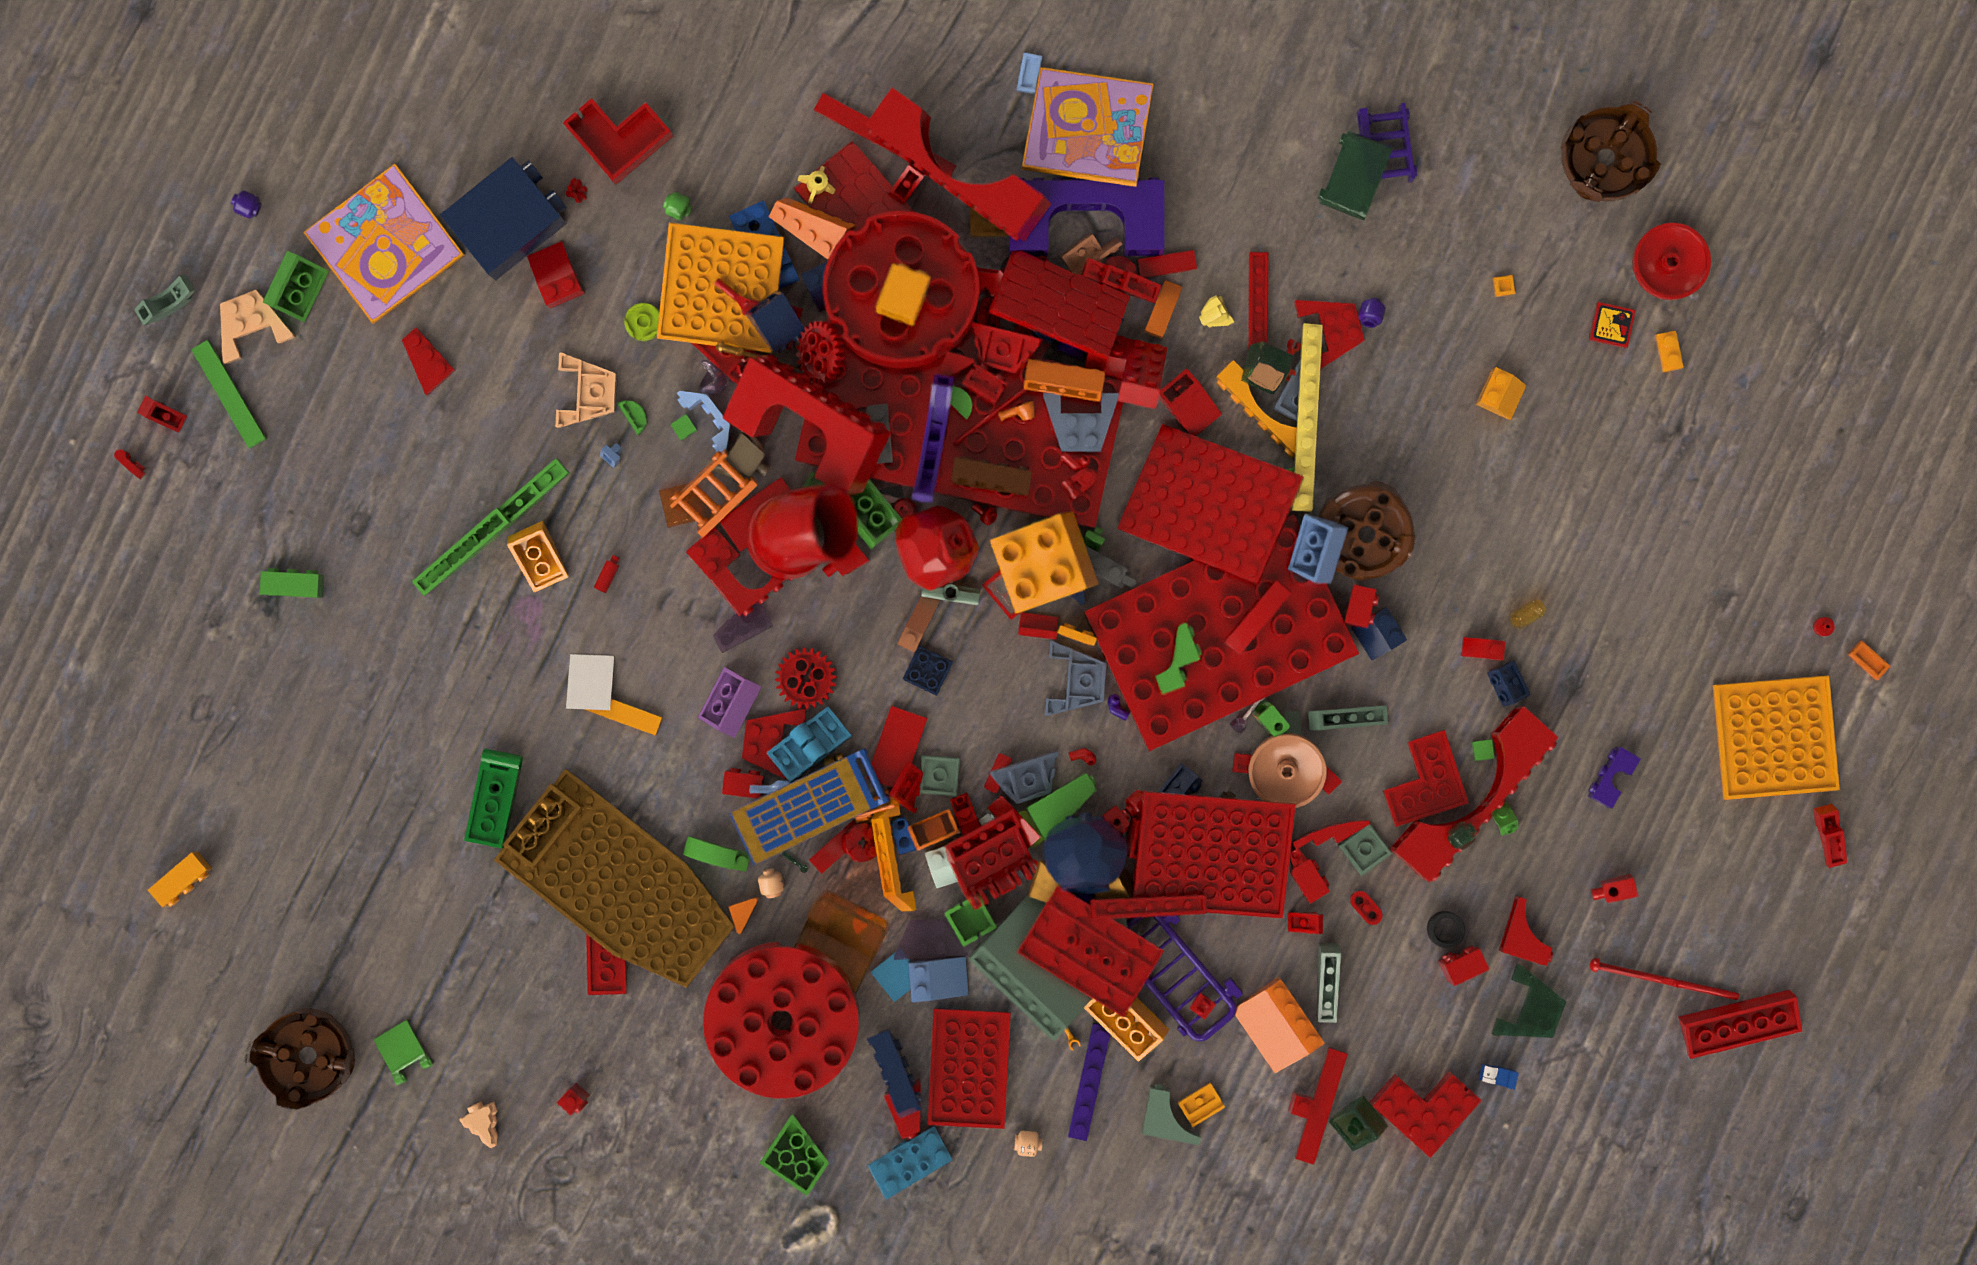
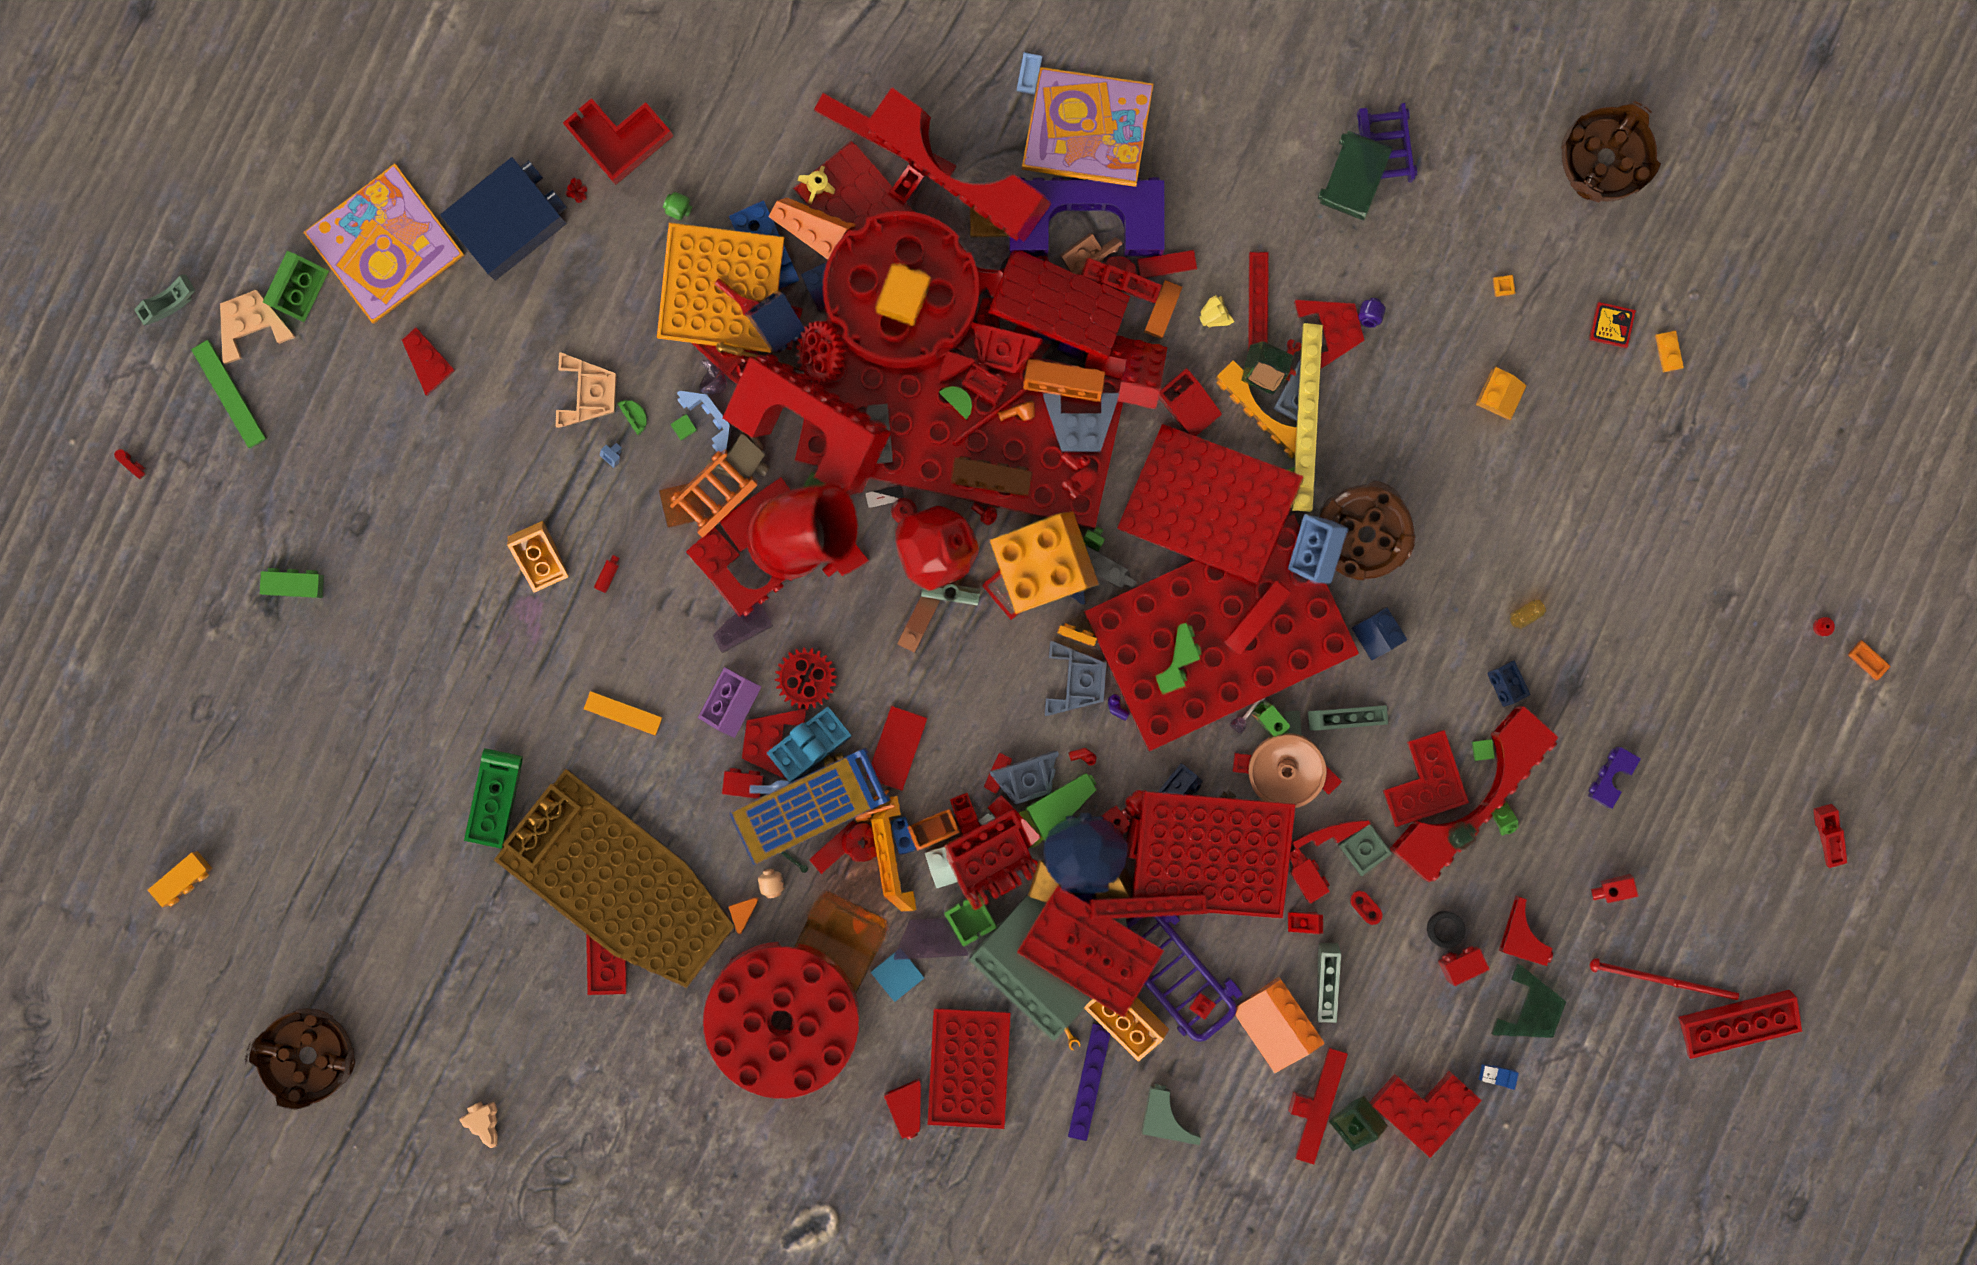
red slope [137,395,187,433] -> none
dark purple head [231,190,262,219] -> none
bright green flag [374,1020,433,1085] -> none
bright green slope [412,458,570,596] -> none
red slope [527,241,585,309] -> none
red brick [557,1083,590,1116] -> none
white sticker [566,654,614,710] -> none
lime tile [624,303,659,341] -> none
bright green arch [683,836,750,872] -> none
bright green wedge [759,1114,829,1196] -> none
bright green slope [850,479,902,550] -> none
dark blue wedge [867,1030,923,1118] -> none
dark azure plate [867,1126,952,1200] -> none
red wing [889,762,923,813] -> none
dark blue tile [902,645,953,696] -> none
medium blue slope [908,956,968,1002] -> none
dark purple arch [913,374,954,502] -> none
sand green tile [920,755,960,796] -> none
light nougat head [1014,1131,1042,1157] -> none
red panel [1018,612,1059,640] -> none
light orange plate [1177,1082,1225,1127] -> none
red slope [1345,584,1379,628] -> none
red slope [1461,637,1506,661] -> none
red dish [1632,223,1711,300] -> none
light orange tile [1713,675,1840,800] -> none

